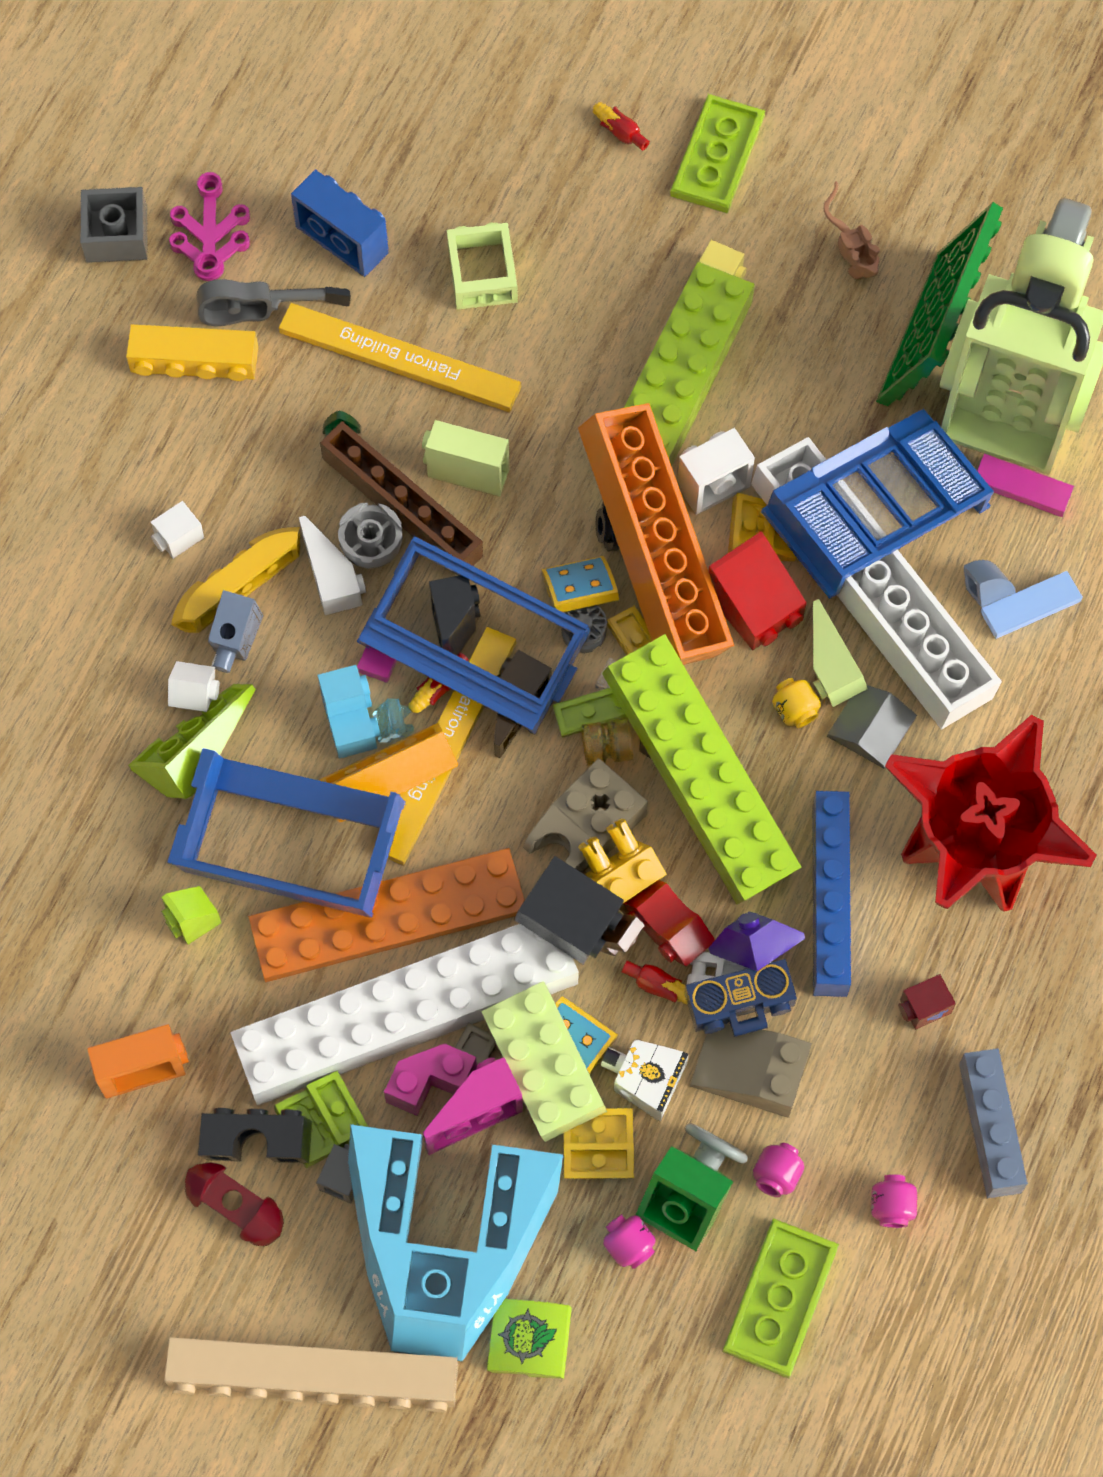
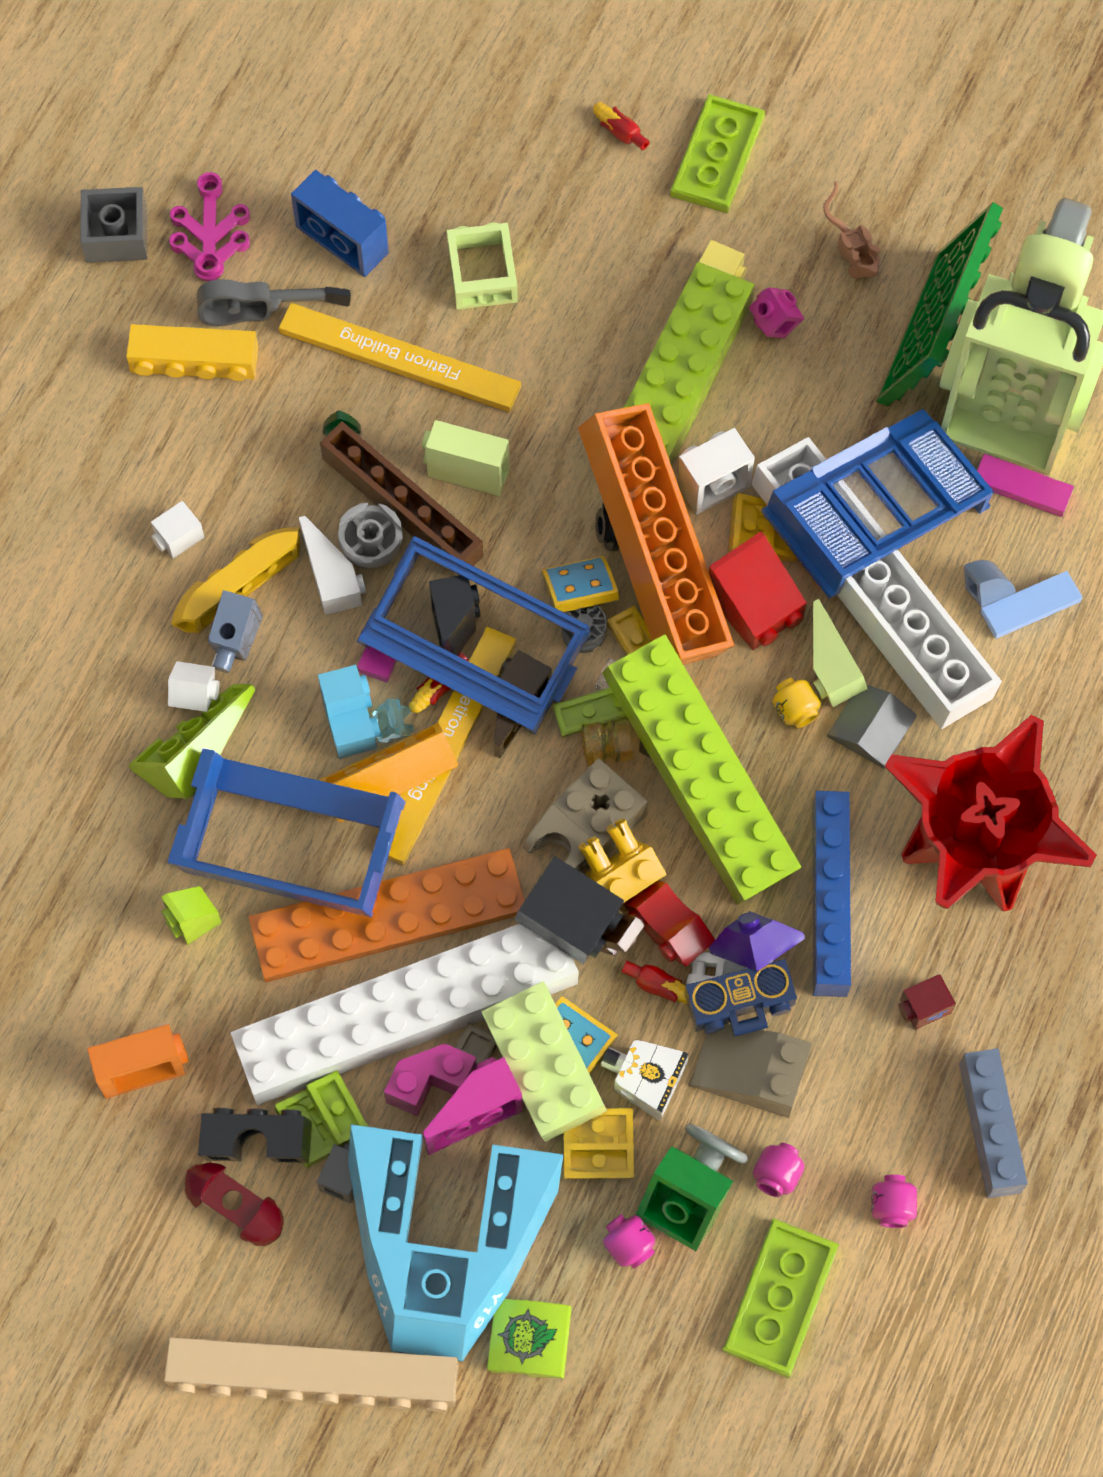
none -> dark pink brick [748,287,805,339]

